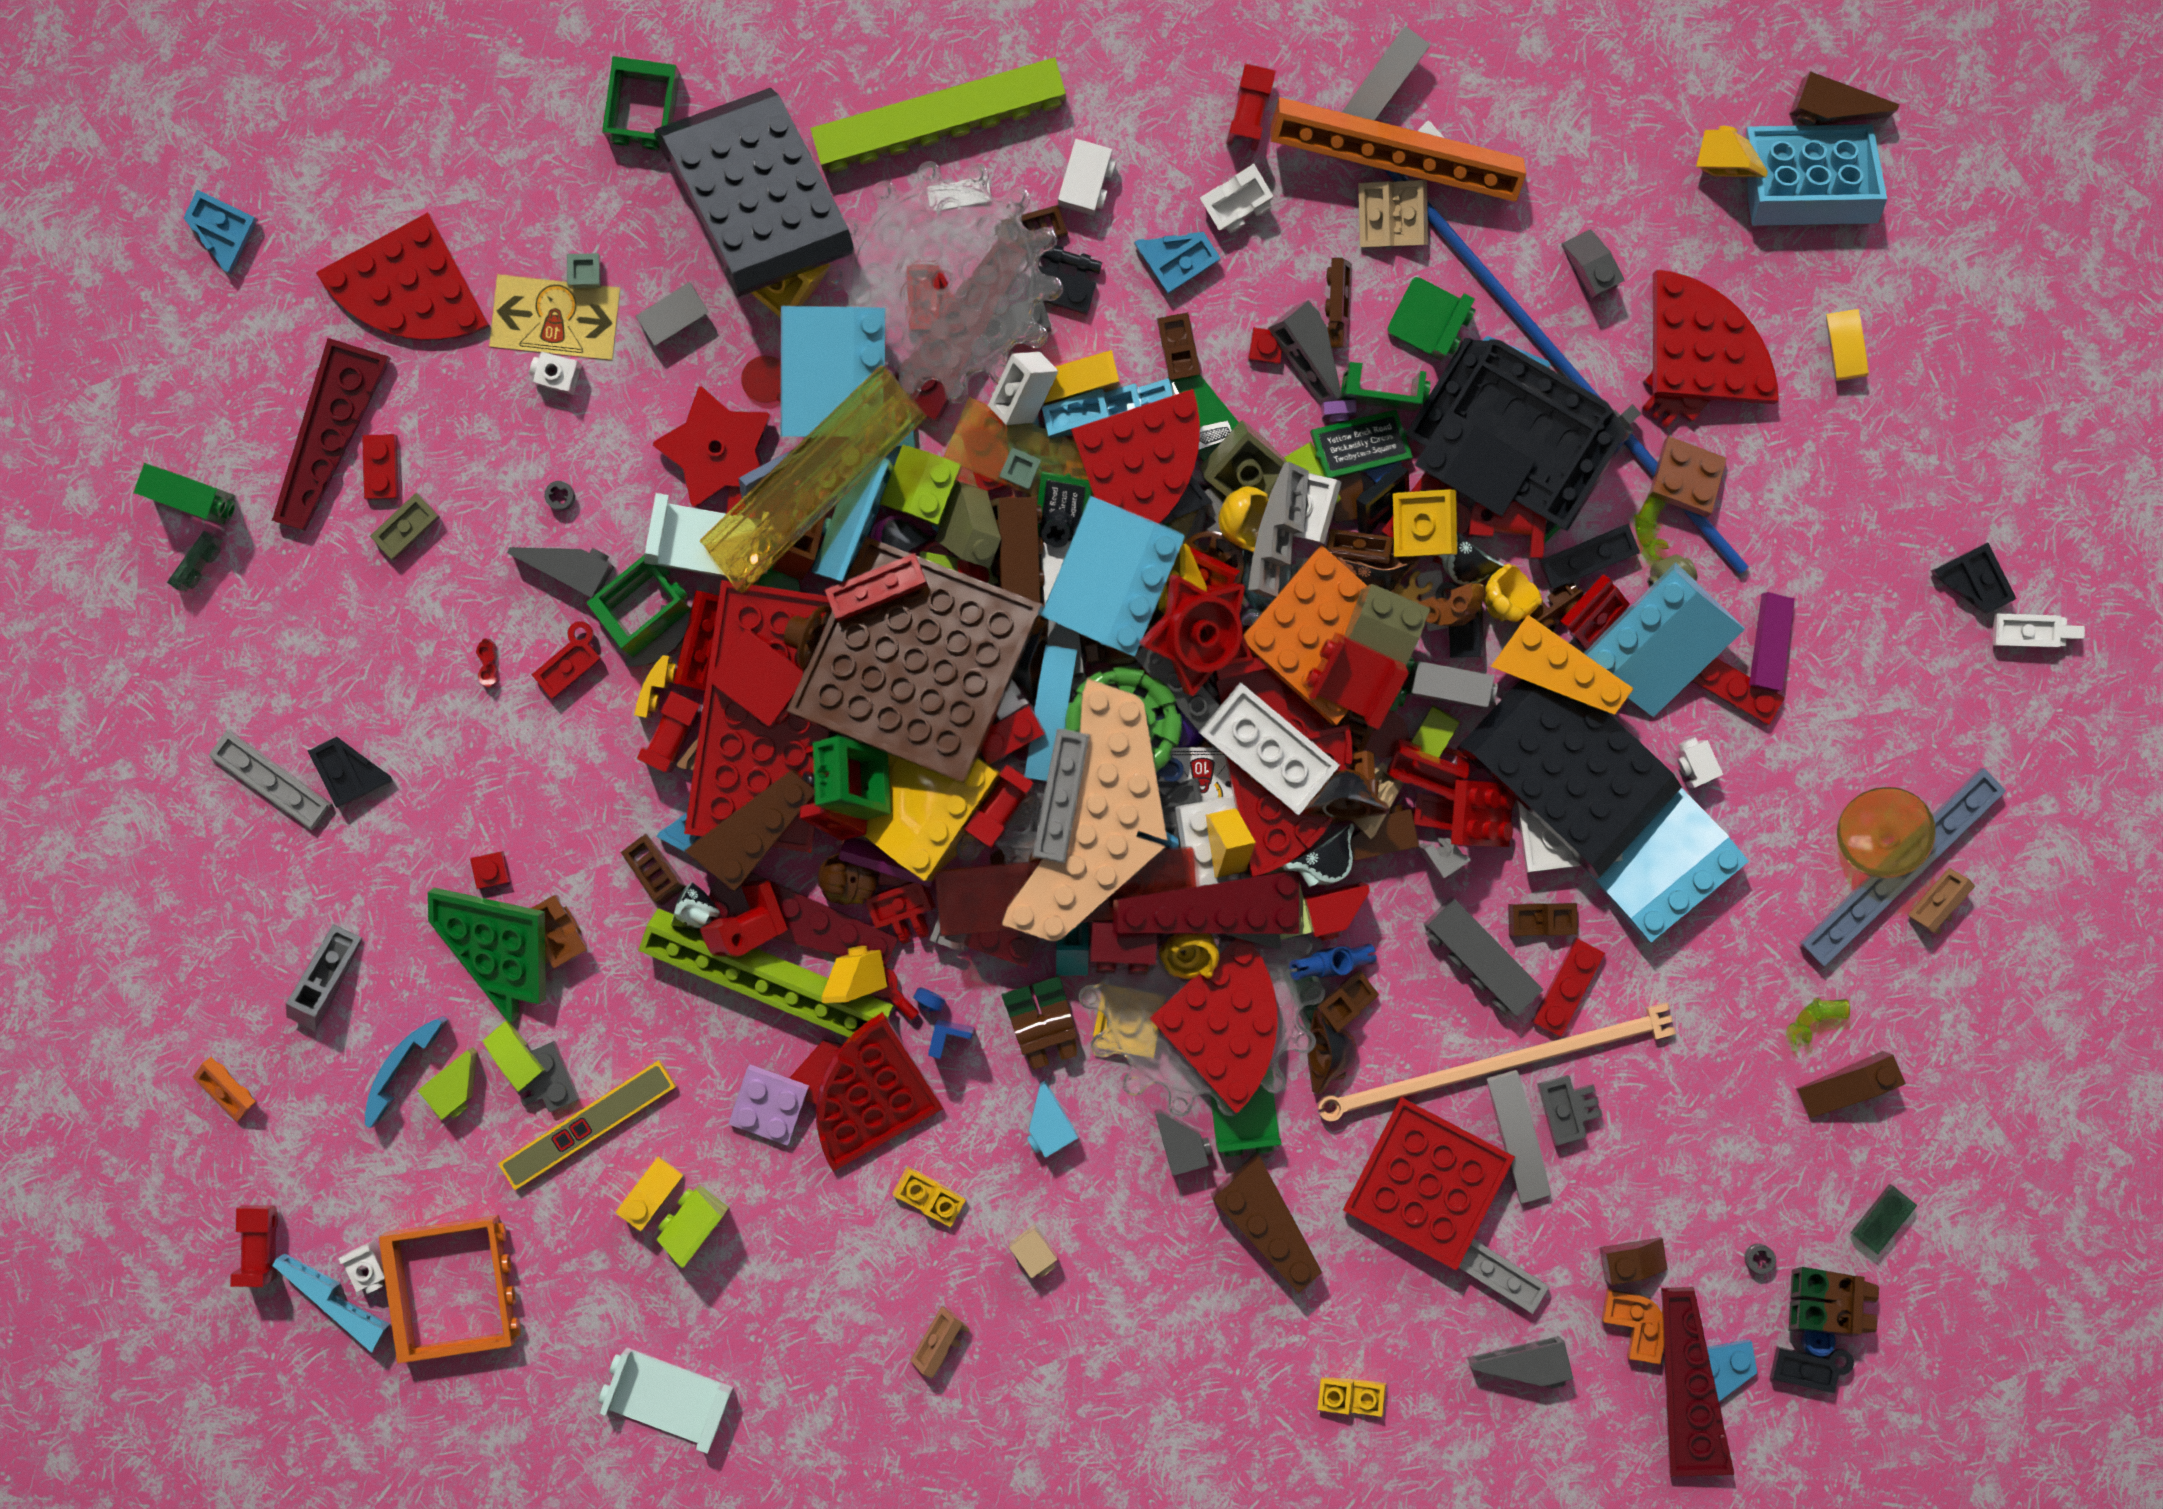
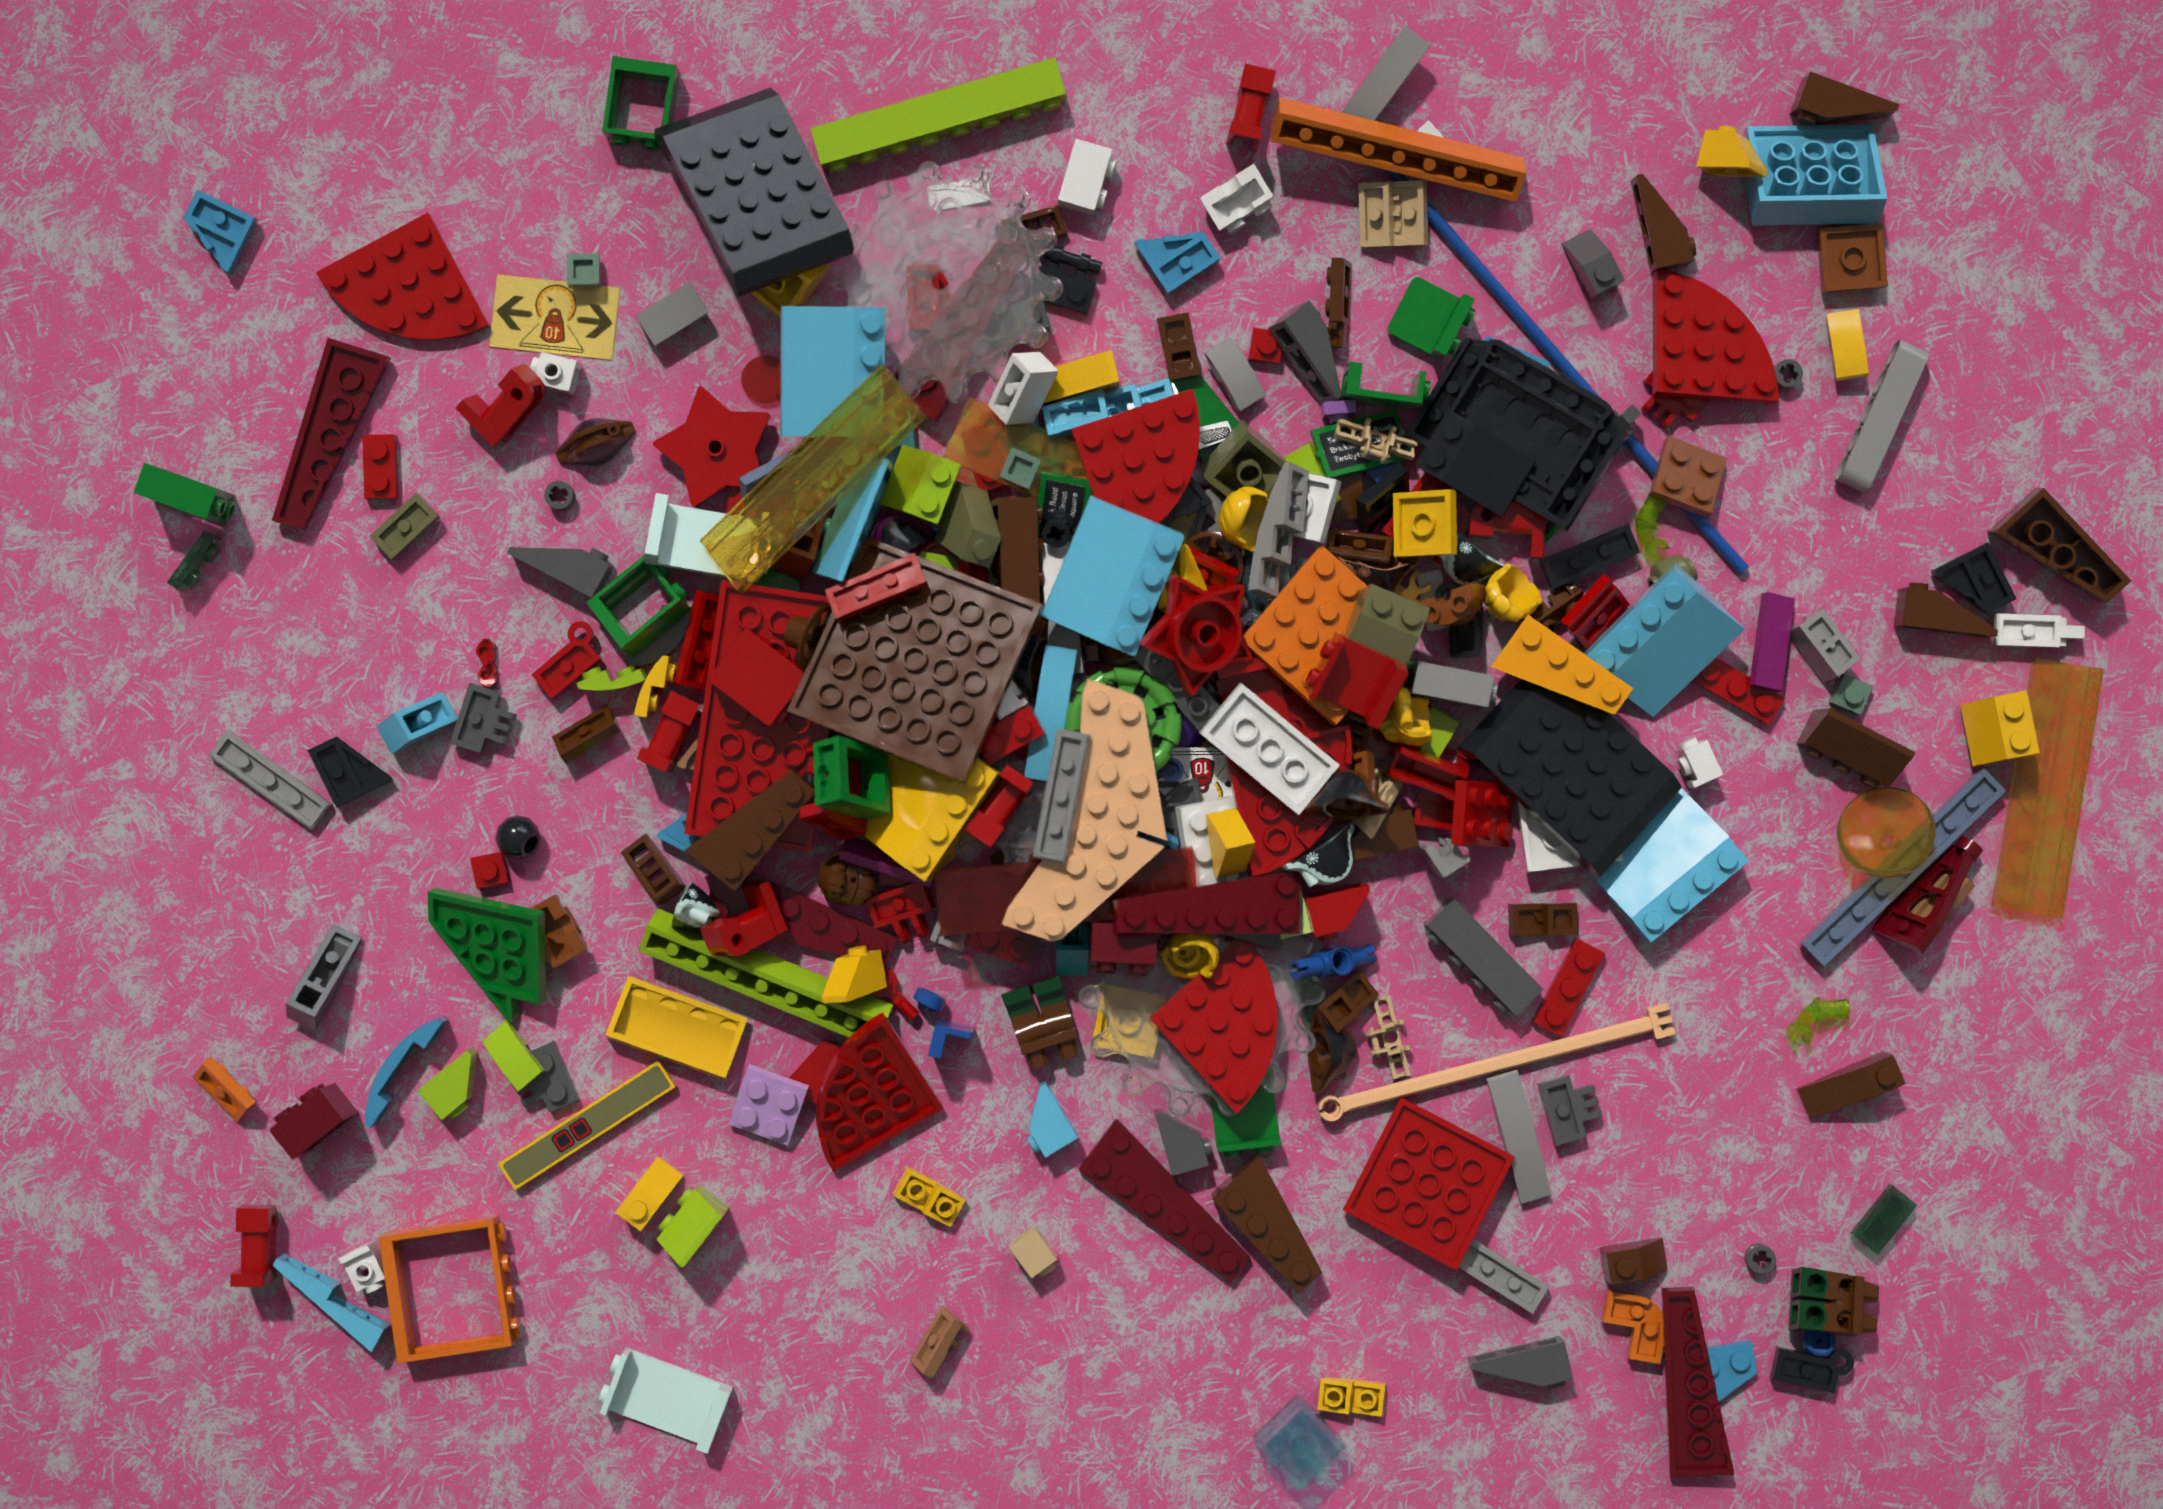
none -> dark red brick [269,1083,358,1160]
none -> medium azure slope [376,692,458,754]
none -> dark grey hinge [450,683,517,753]
none -> red piece [455,364,545,447]
none -> black piece [495,815,541,860]
none -> reddish brown plate [552,704,621,764]
none -> reddish brown hat [555,418,636,466]
none -> lime slope [576,665,648,691]
none -> yellow slope [605,976,748,1081]
none -> dark red wing [1078,1118,1250,1283]
none -> light grey slope [1204,337,1266,411]
none -> clear light blue brick [1253,1392,1346,1491]
none -> tan piece [1334,418,1417,463]
none -> tan piece [1365,995,1411,1080]
none -> yellow hair [1379,687,1433,747]
none -> reddish brown slope [1631,174,1696,274]
none -> dark grey bush [1774,359,1803,389]
none -> light grey hinge [1790,608,1861,683]
none -> reddish brown slope [1797,708,1916,789]
none -> dark orange plate [1817,223,1888,293]
none -> sand green plate [1829,674,1873,715]
none -> light grey beam [1835,339,1929,493]
none -> dark red plate [1872,836,1983,954]
none -> reddish brown slope [1894,583,1998,638]
none -> yellow slope [1960,690,2040,767]
none -> reddish brown wedge [1987,488,2131,603]
none -> clear yellow plate [1991,658,2104,919]

